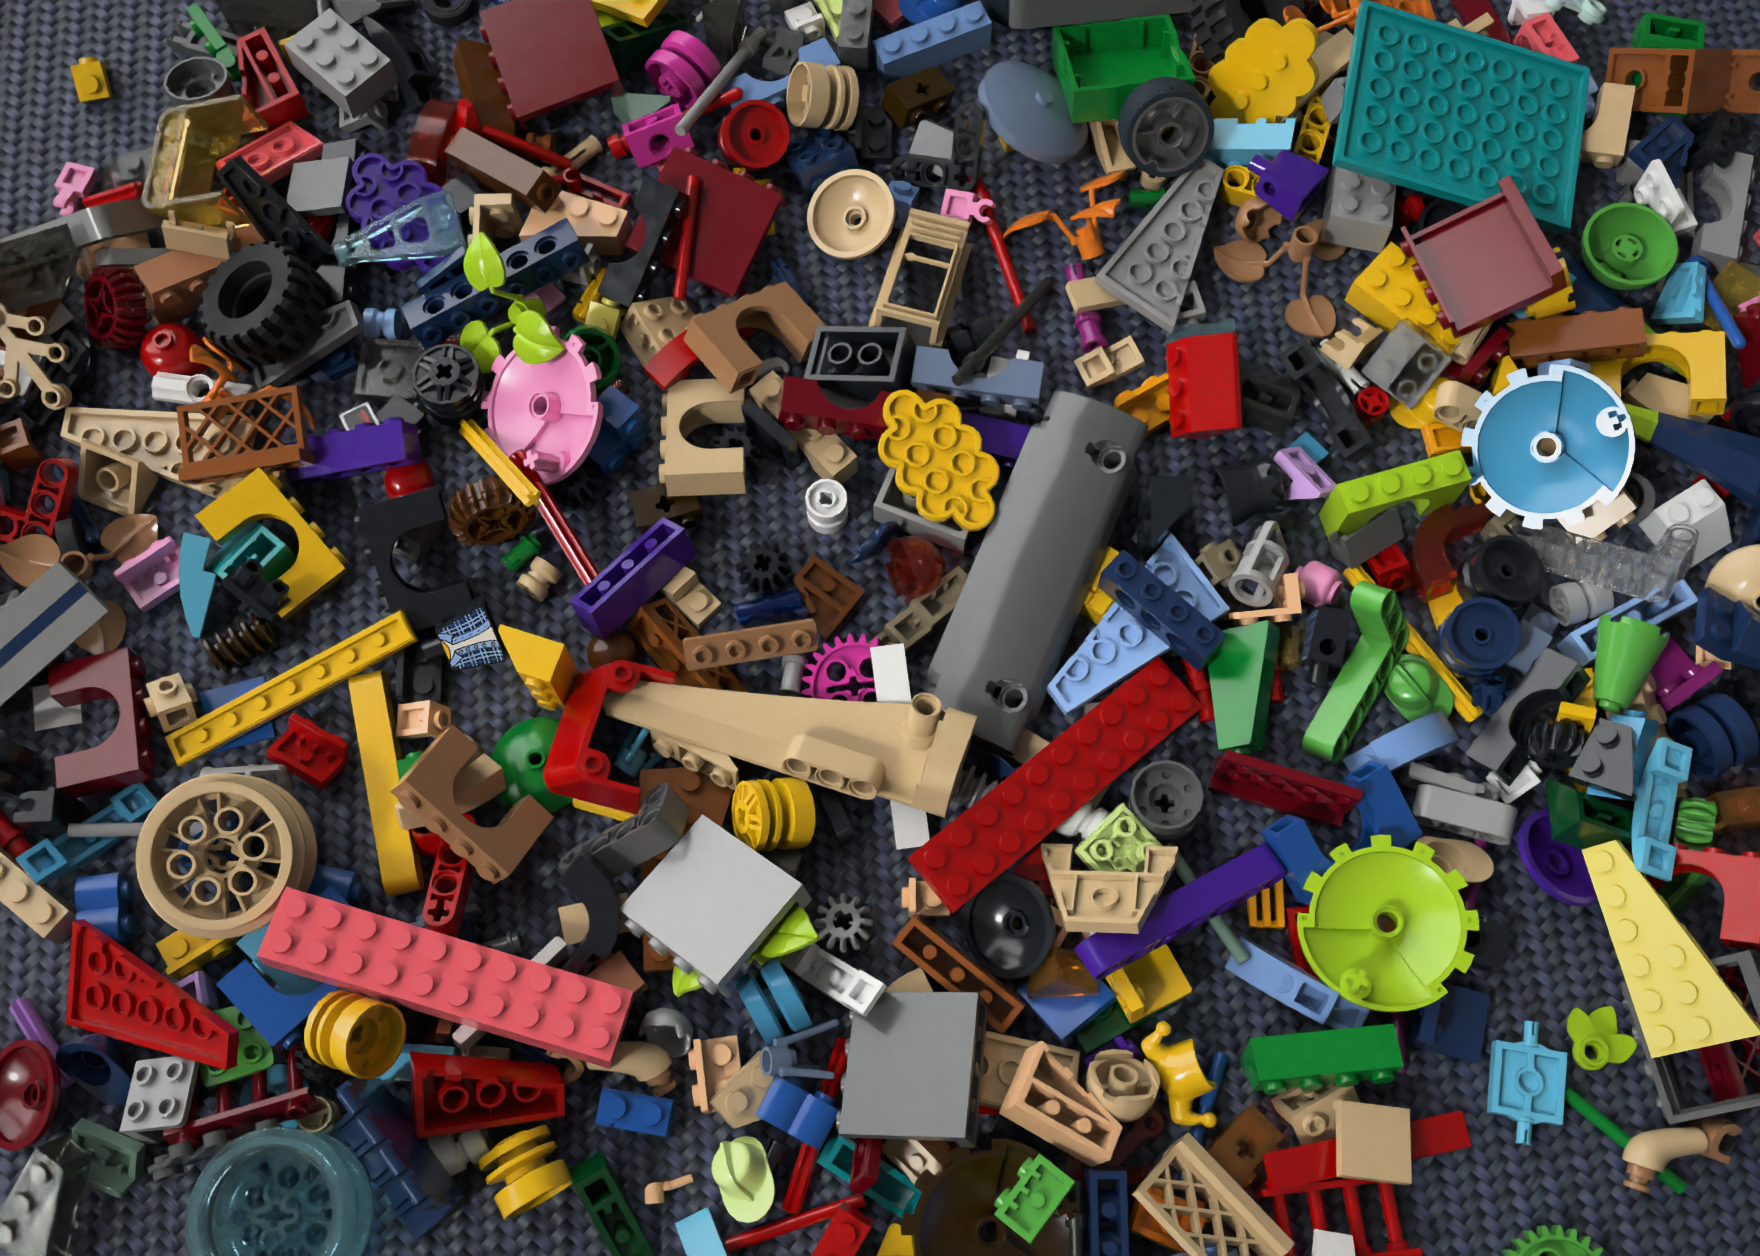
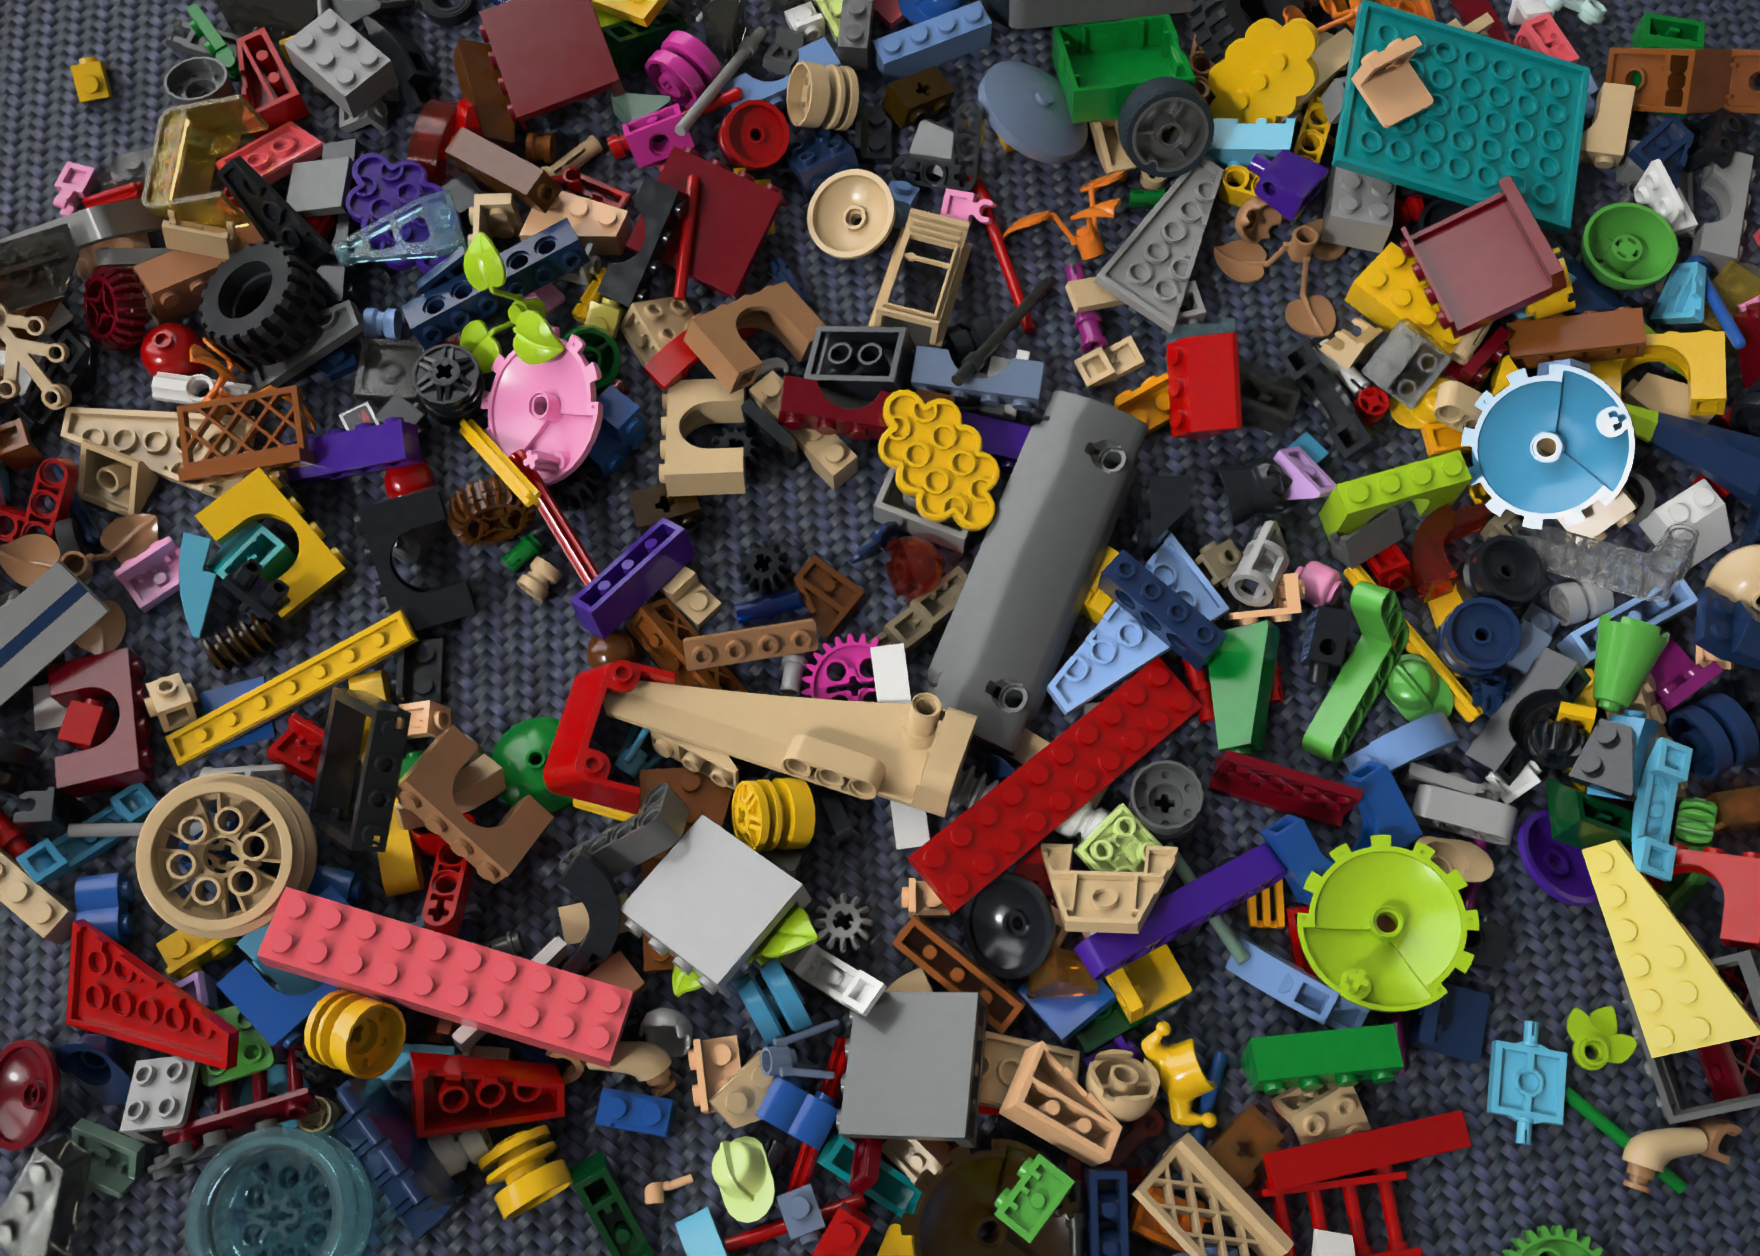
medium lavender axle [9,997,76,1090] -> none
torso [422,595,507,671] -> none
red bar [481,124,572,170] -> none
yellow slope [498,624,580,711] -> none
white wheel [805,479,848,534] -> none
clear yellow pin [1277,626,1303,670] -> none
tan tile [1336,1100,1412,1185] -> none
none -> red brick [57,698,115,750]
none -> black window [309,687,411,852]
none -> sand blue bracket [776,1183,827,1245]
none -> light nougat bracket [1351,34,1434,128]

